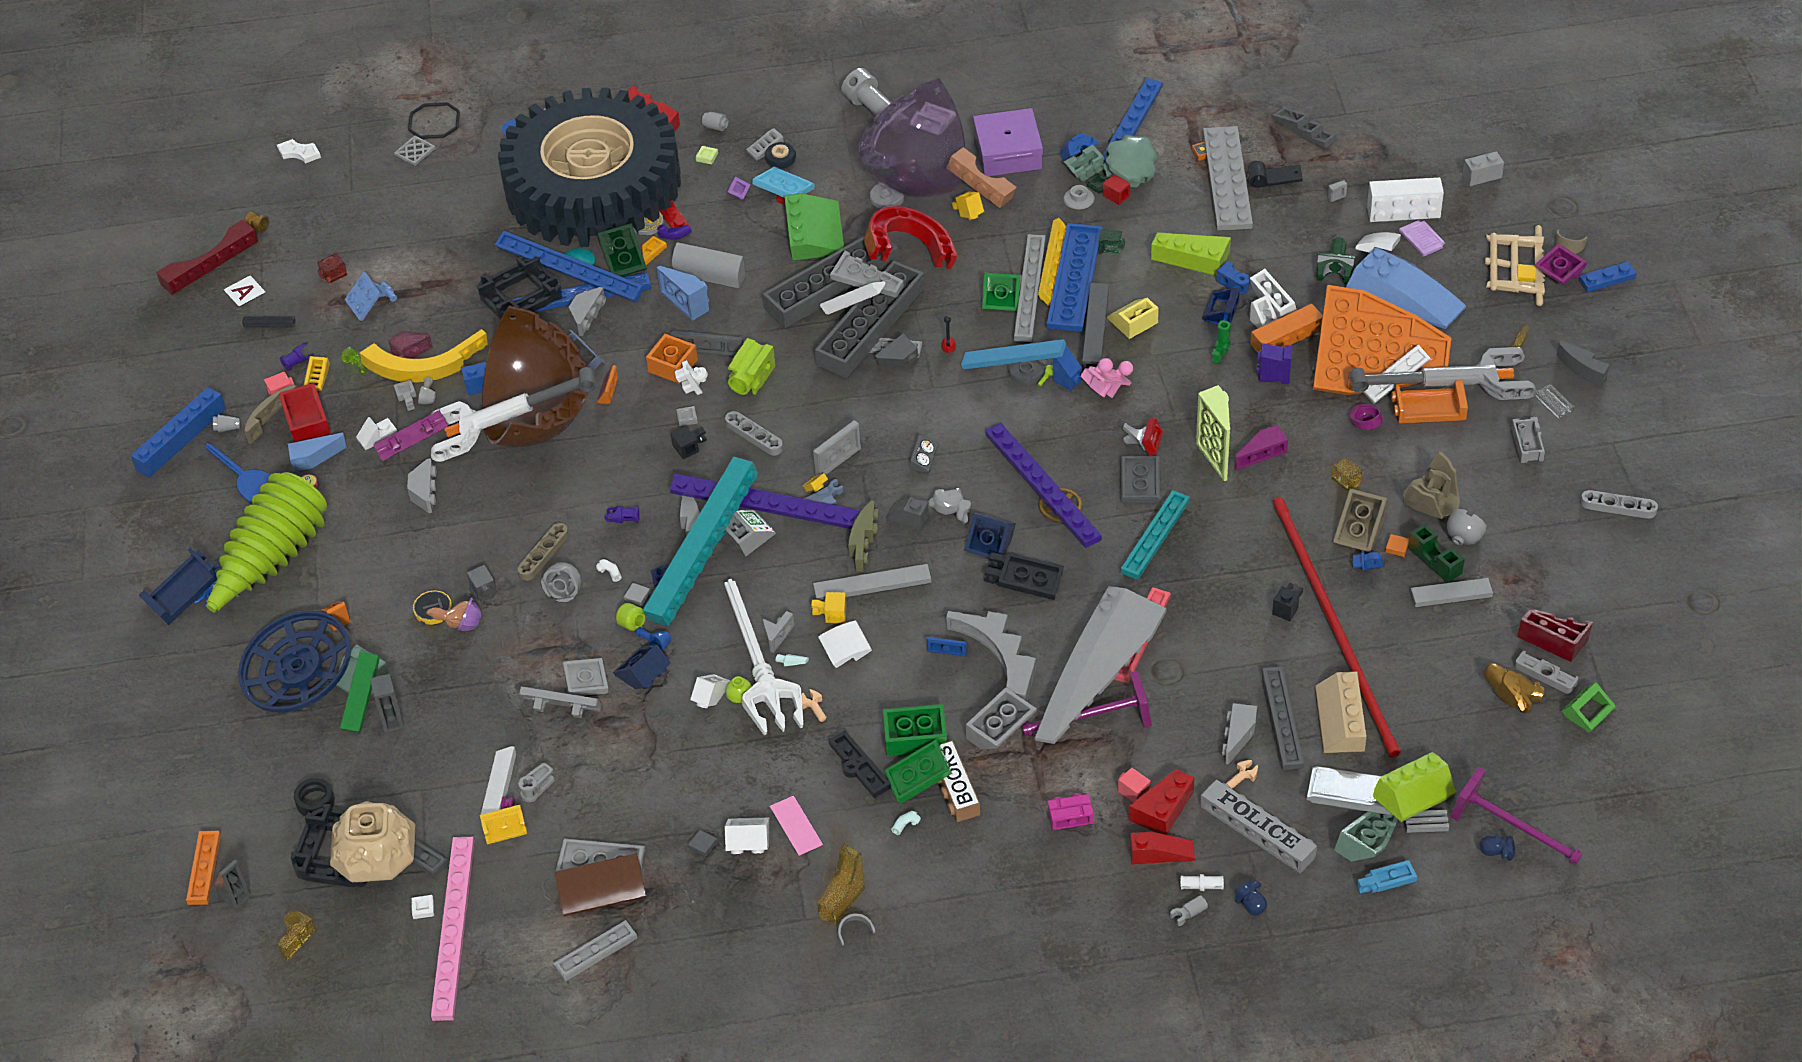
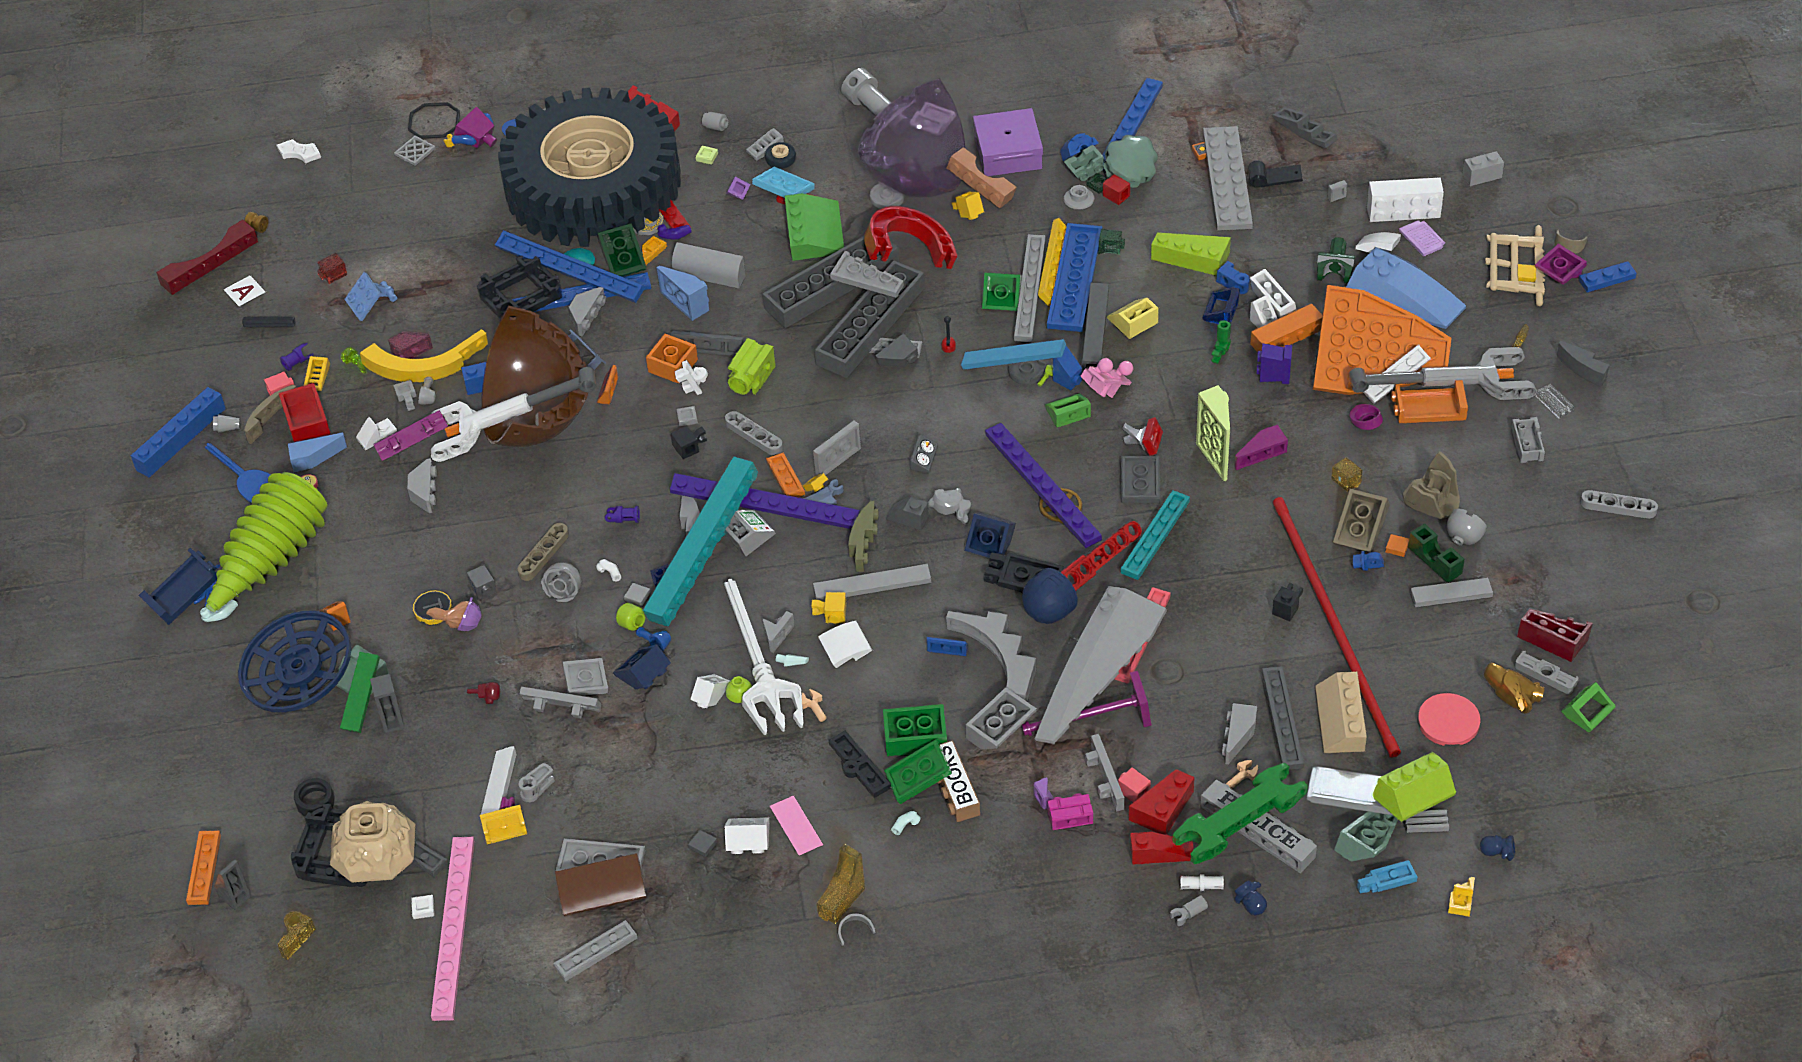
white slope [820,281,886,314] -> none
magenta tile [1451,767,1583,864] -> none
none -> light aqua arm [200,599,238,622]
none -> magenta torso [443,107,497,148]
none -> dark red piece [467,682,500,704]
none -> orange tile [766,452,805,498]
none -> piece [1022,521,1142,624]
none -> medium lavender slope [1034,777,1054,809]
none -> bright green tile [1045,393,1091,428]
none -> light grey hinge [1085,734,1124,812]
none -> green piece [1172,763,1308,864]
none -> coral tile [1418,693,1480,746]
none -> yellow slope [1448,877,1475,917]

